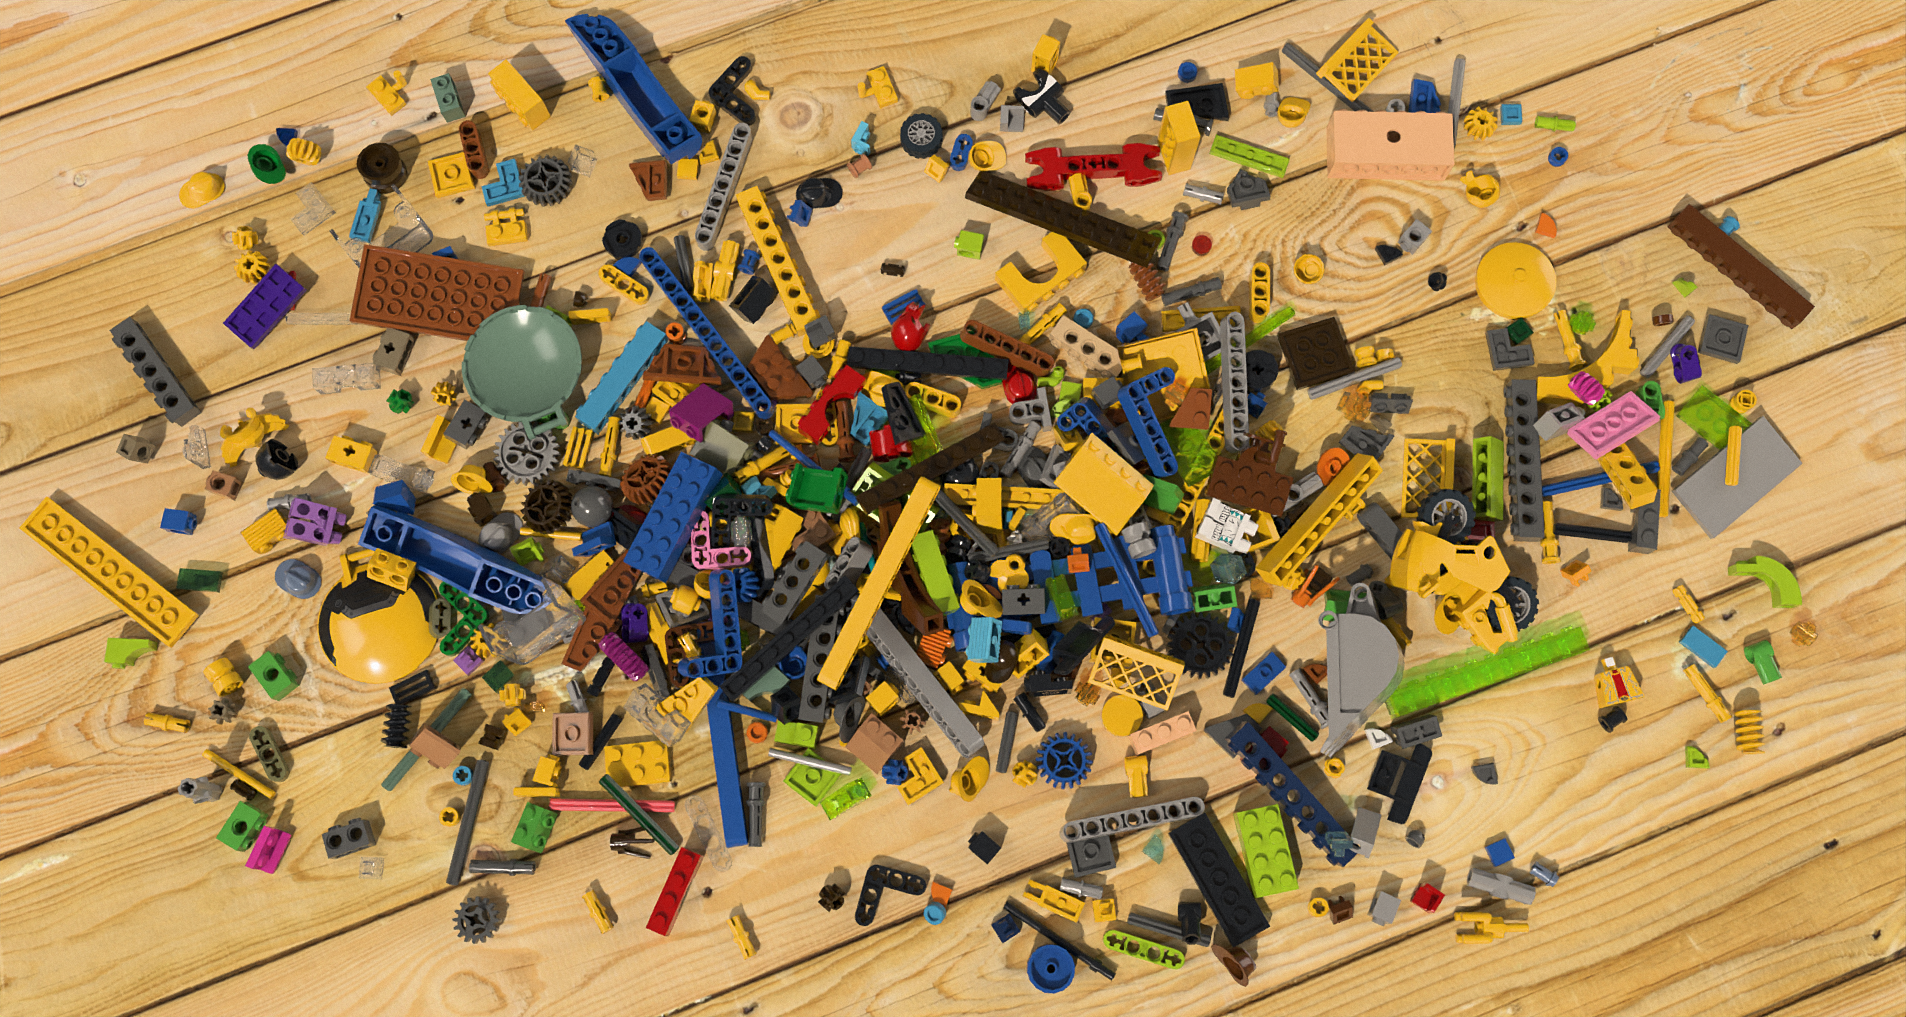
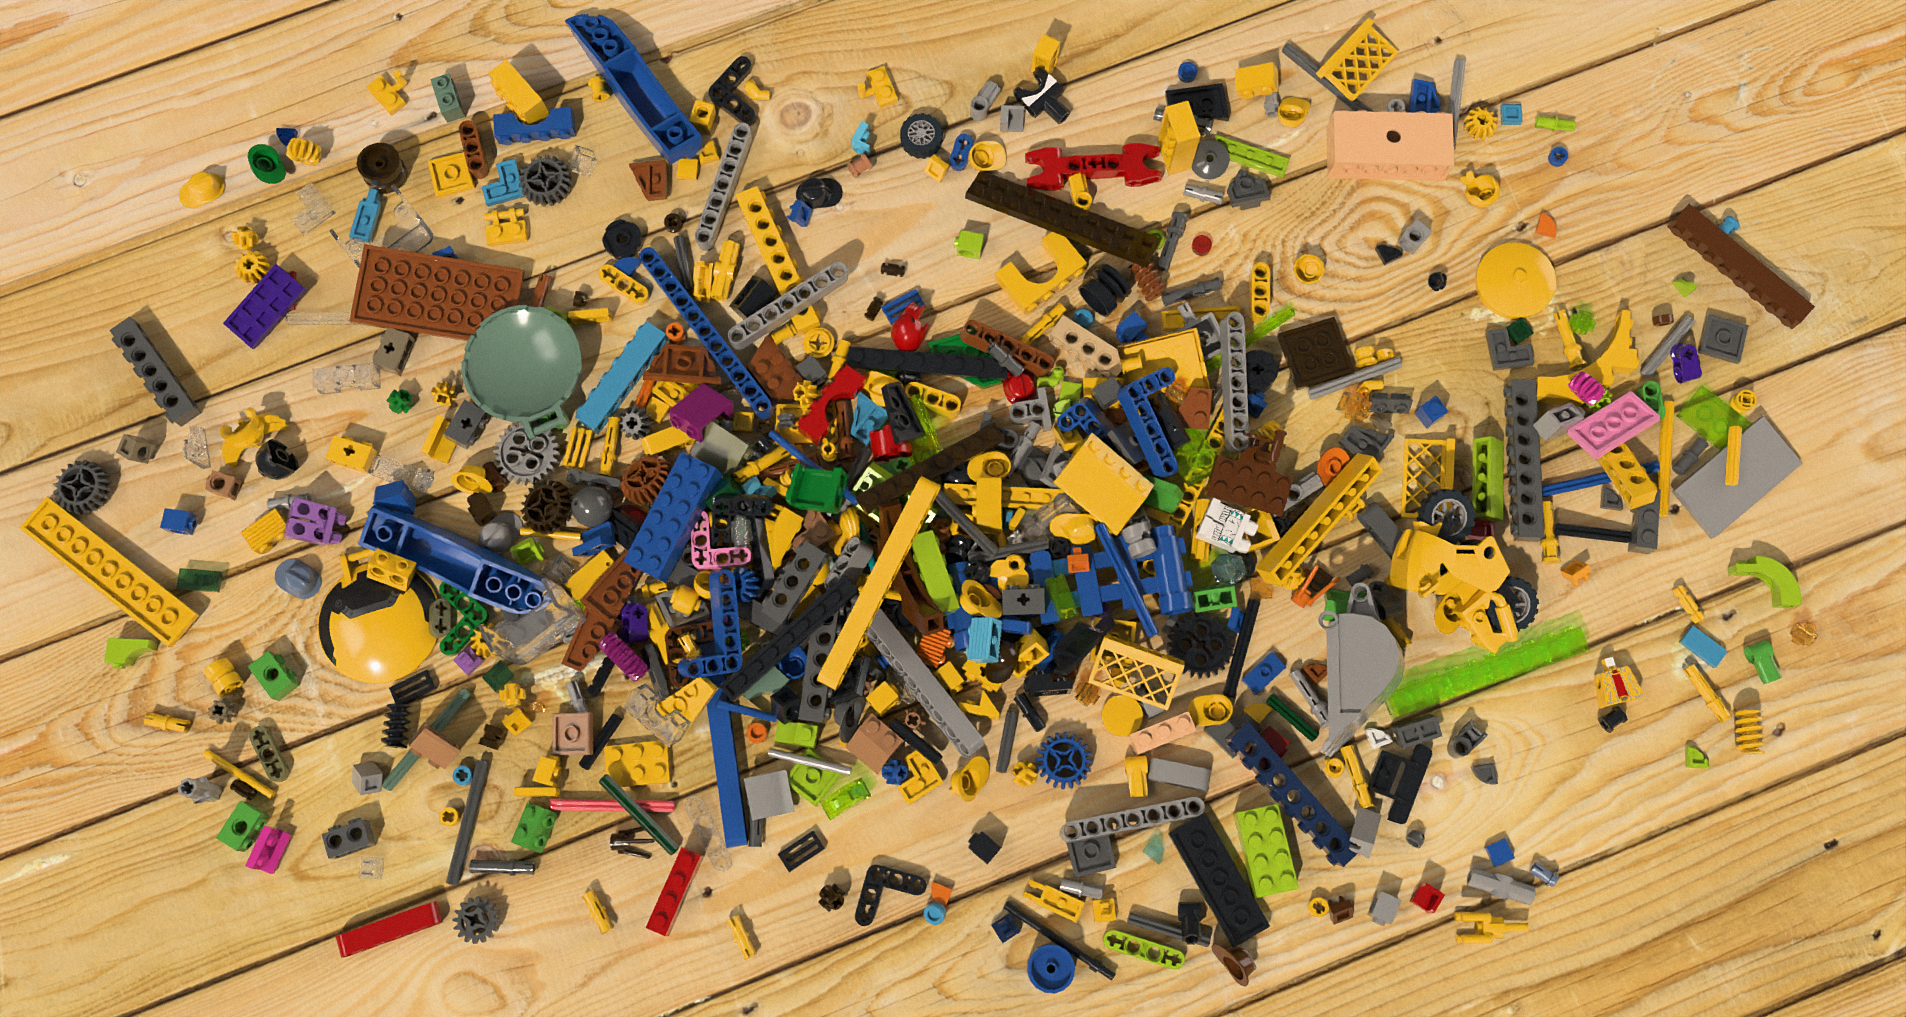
blue bush [737,249,761,275] -> none
dark grey panel [804,315,836,348] -> none
clear light blue bush [1018,311,1030,330] -> none
clear light blue tile [1325,832,1353,857] -> none
none -> dark grey gear [53,460,112,515]
none -> red beam [335,901,443,958]
none -> light grey panel [352,761,382,795]
none -> blue arch [493,107,576,145]
none -> dark brown bush [664,213,683,233]
none -> light grey beam [728,262,848,350]
none -> light grey slope [744,770,795,821]
none -> dark grey bush [777,414,796,428]
none -> black tile [778,831,825,873]
none -> yellow gear [793,380,818,406]
none -> yellow pin [822,442,838,465]
none -> dark brown piece [864,297,883,321]
none -> black axle [889,718,943,765]
none -> yellow cap [967,451,1011,482]
none -> dark grey pin [986,342,1024,377]
none -> black wheel [1078,263,1132,317]
none -> light grey beam [1147,758,1211,792]
none -> black hinge [1148,392,1191,451]
none -> yellow cap [1188,694,1233,726]
none -> dark grey dish [1191,140,1229,180]
none -> yellow pin [1340,745,1374,809]
none -> blue brick [1415,396,1449,429]
none -> dark grey piece [1447,719,1488,759]

